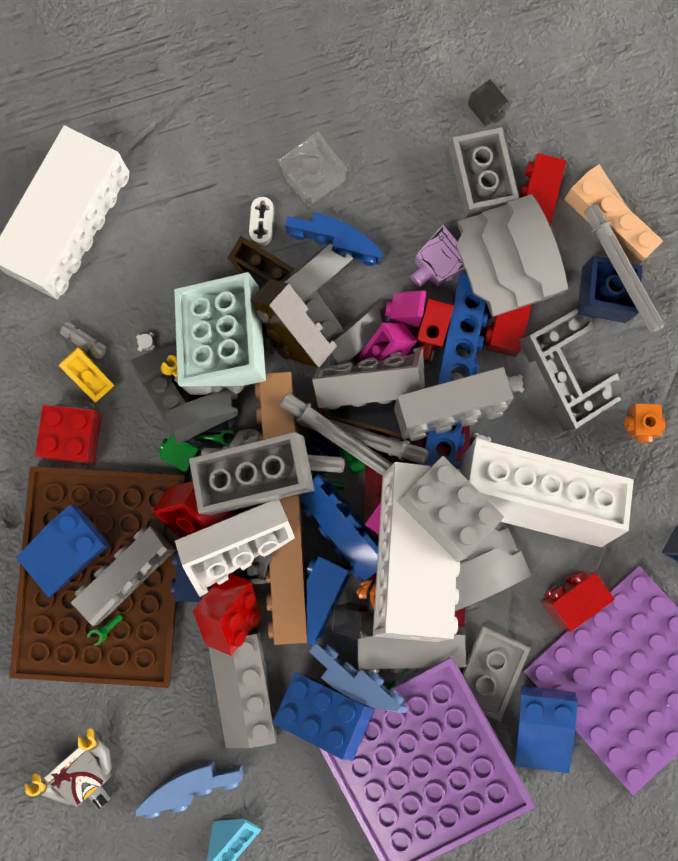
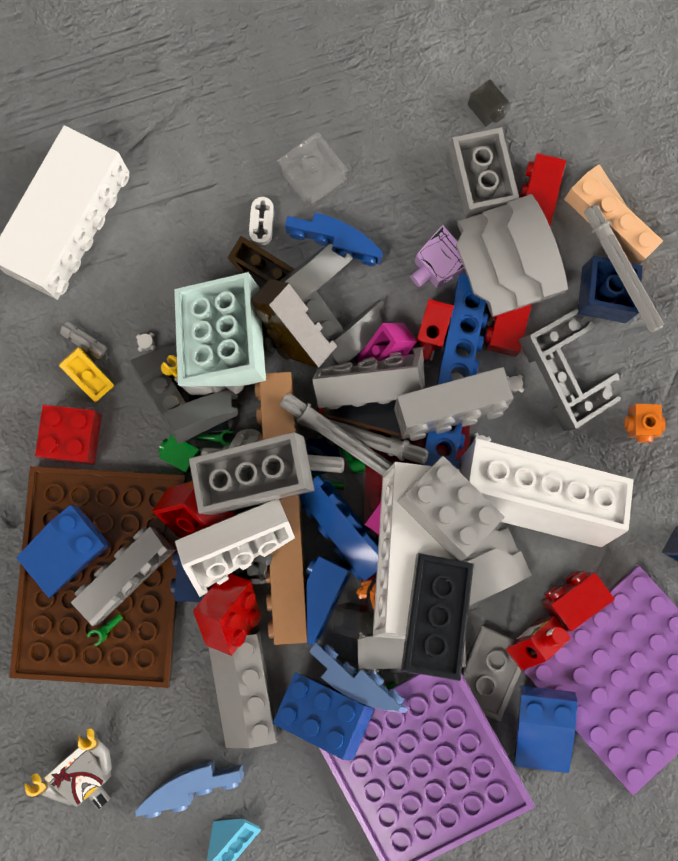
dark pink slope [385,291,426,329] -> none
none -> black tile [401,553,474,681]
none -> red torso [505,616,570,671]

